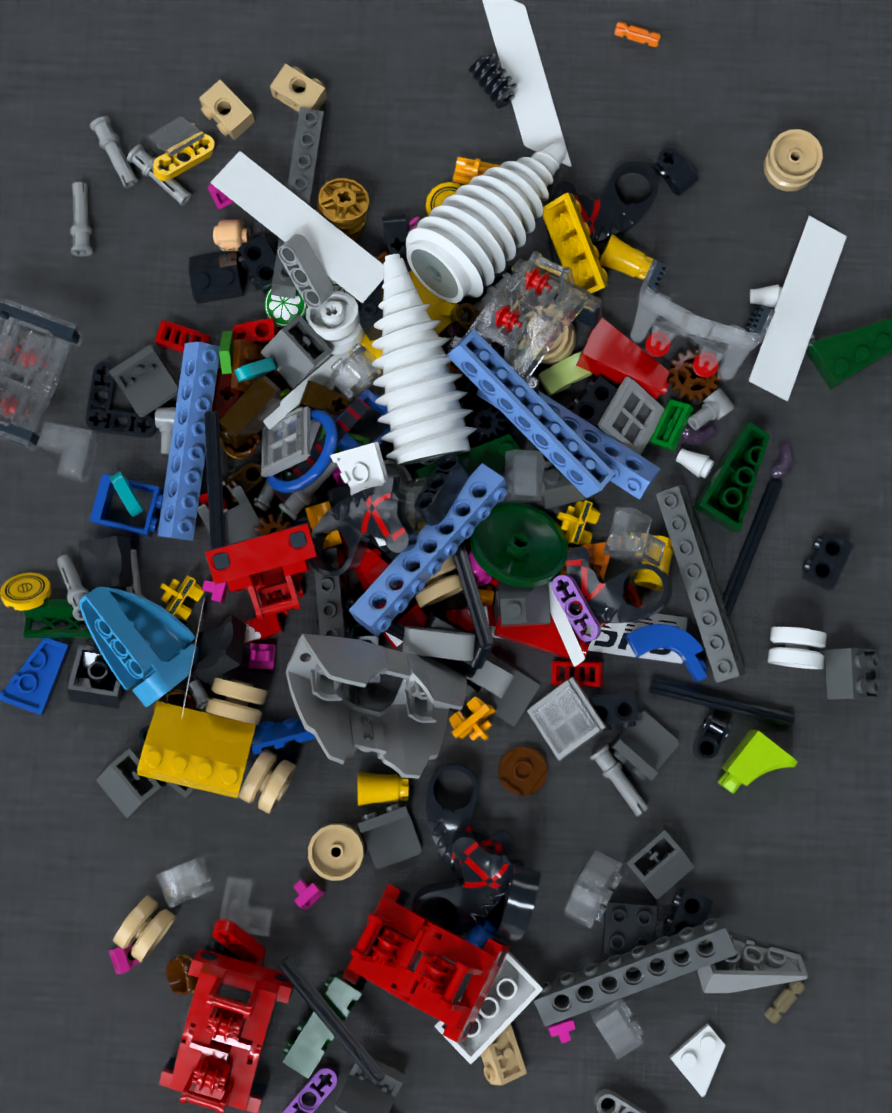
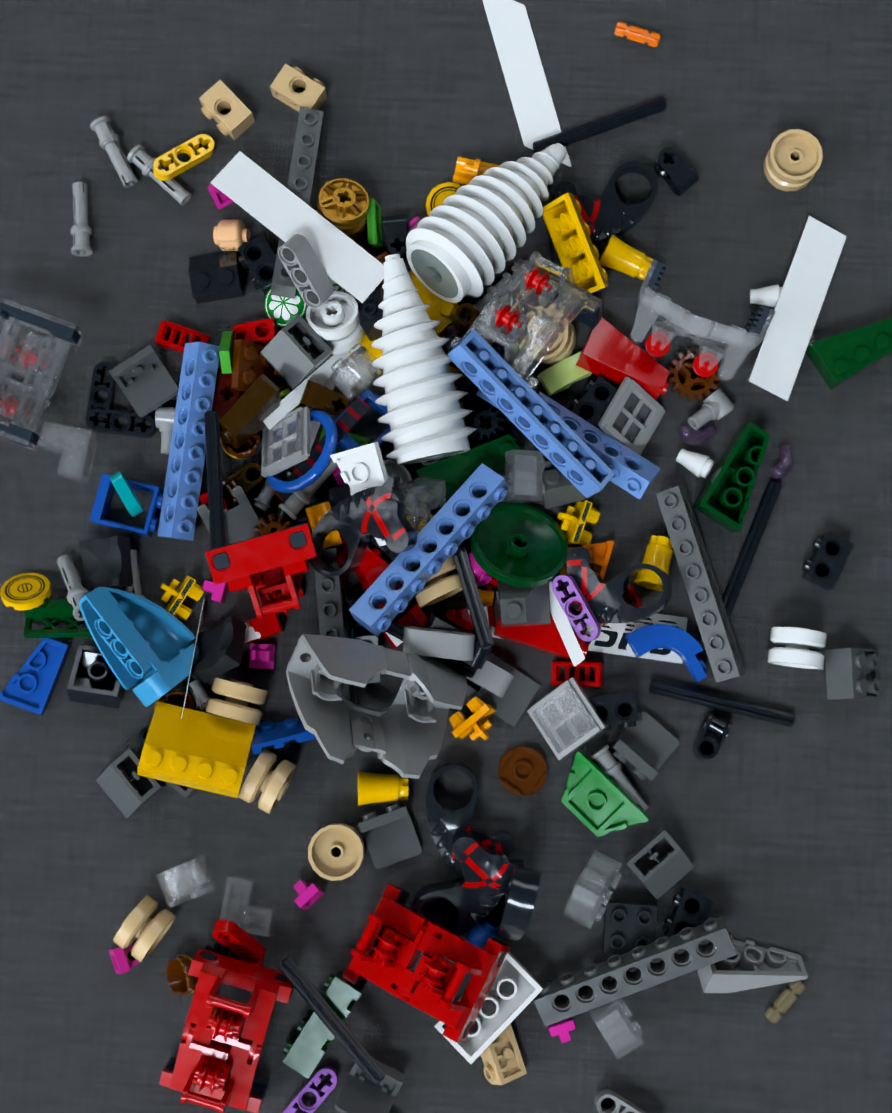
clear piece [148,116,205,156] -> none
teal beam [234,357,277,382] -> none
black beam [414,454,469,526] -> none
black piece [468,54,518,109] -> none
clear brick [603,507,666,567] -> none
green tile [649,399,694,452] -> none
white wing [669,1024,725,1097] -> none
lime hips [718,729,798,794] -> none
none -> bright green tile [367,198,383,252]
none -> black axle [533,97,667,153]
none -> green wing [561,749,650,837]

